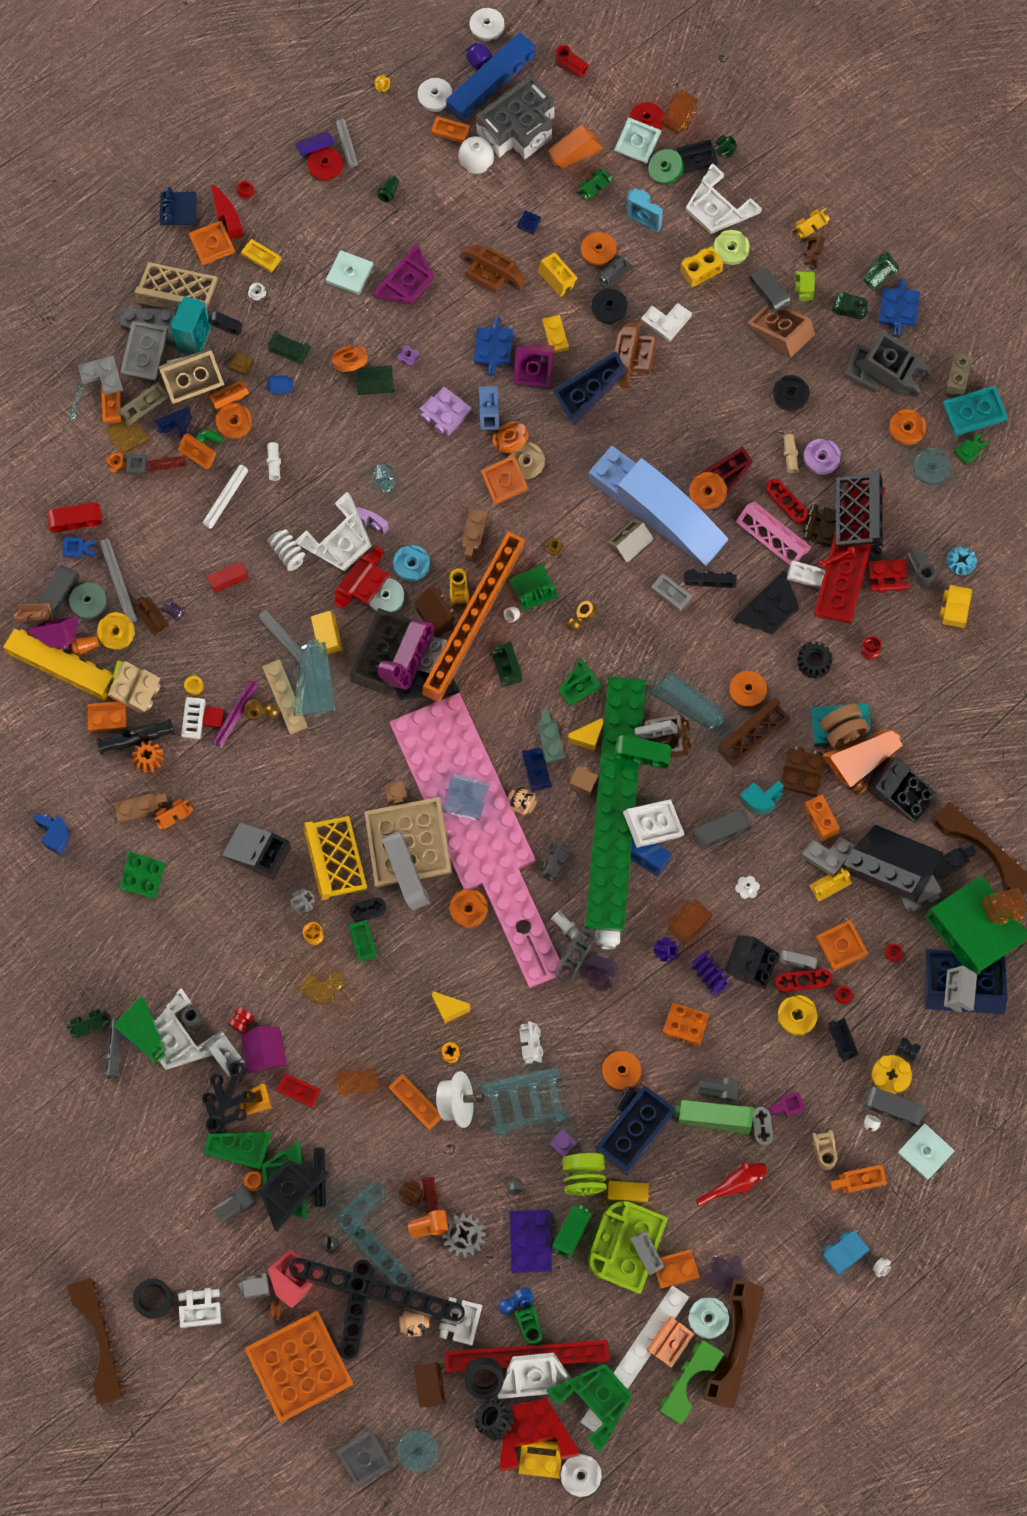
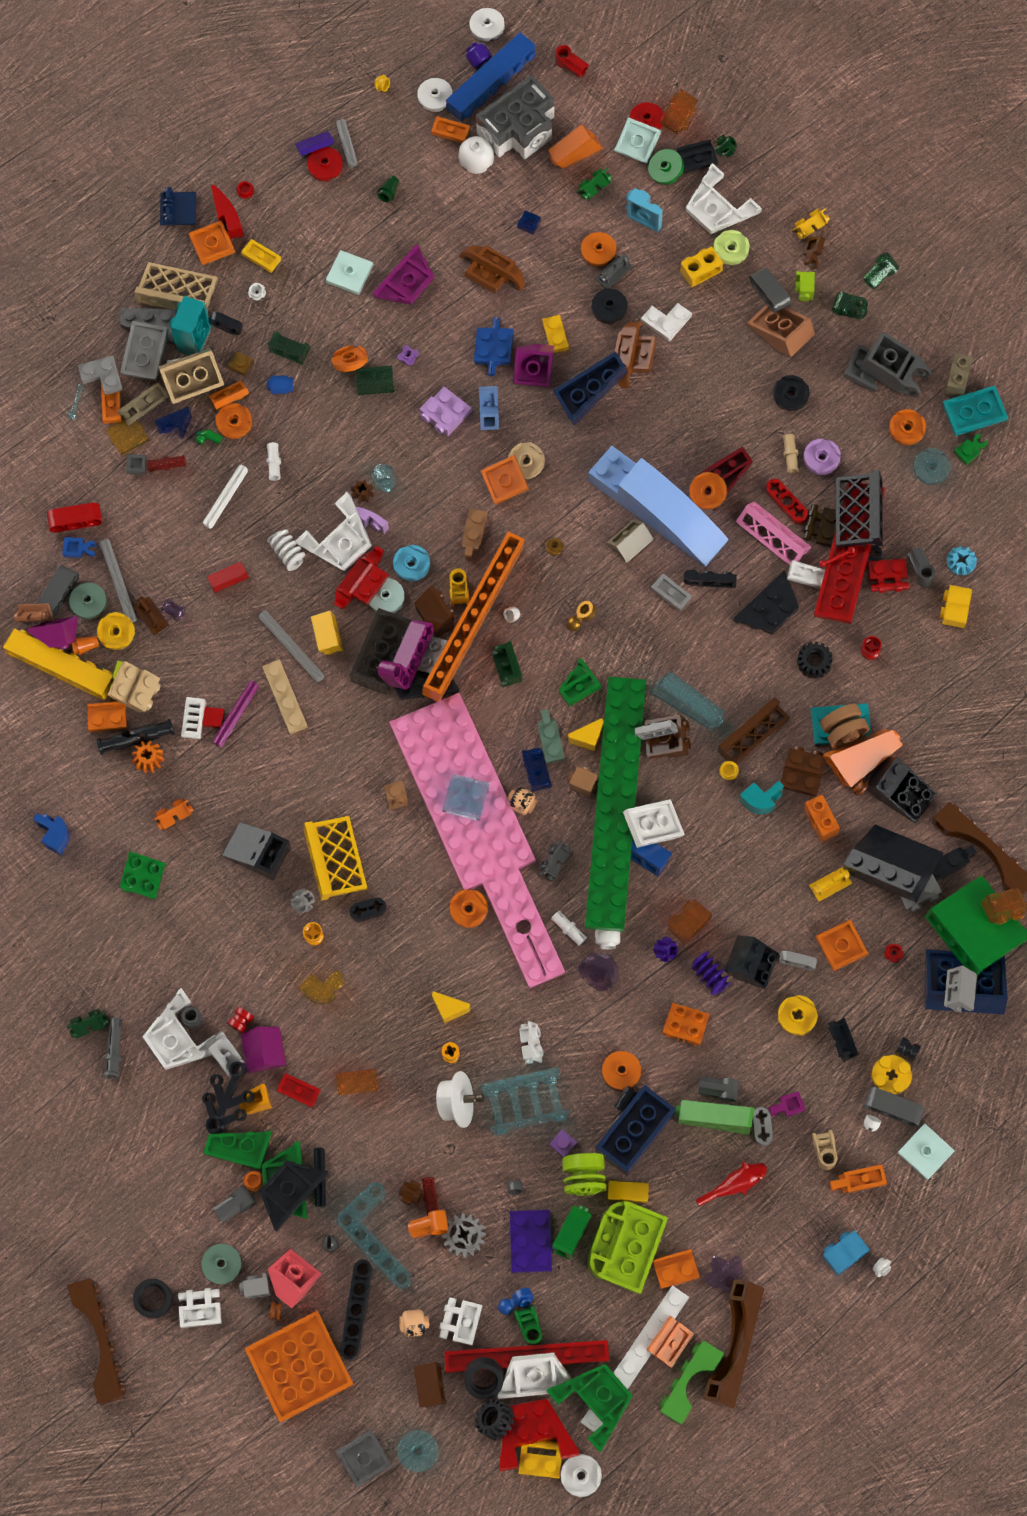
orange plate [106,452,127,473] -> none
medium nougat hinge [114,793,169,823] -> none
green slope [114,996,167,1064] -> none
orange plate [178,433,216,470] -> none
yellow tile [184,676,204,696] -> none
pearl gold plate [244,699,280,720] -> none
black beam [289,1257,465,1325] -> none
clear light blue slope [293,640,336,716] -> none
green plate [348,920,378,963] -> none
tan plate [364,797,452,887] -> none
light grey beam [382,831,431,911] -> none
orange plate [388,1073,442,1131] -> none
orange plate [492,421,529,453] -> none
green hinge [509,565,558,611] -> none
yellow hinge [538,252,577,297] -> none
dark grey beam [555,929,595,981] -> none
green beam [614,736,672,768] -> none
light grey plate [631,1231,664,1275] -> none
light aqua plate [688,1298,729,1339] -> none
dark grey beam [693,810,752,849] -> none
orange plate [729,671,767,708] -> none
white plant [735,876,760,899] -> none
red beam [775,969,832,993] -> none
light grey plate [802,836,855,878] -> none
red plate [834,985,853,1005] -> none
blue plate [879,278,920,337] -> none
none -> sand green plate [201,1244,242,1285]
none -> reddish brown gear [351,480,374,504]
none -> yellow plate [719,761,739,780]

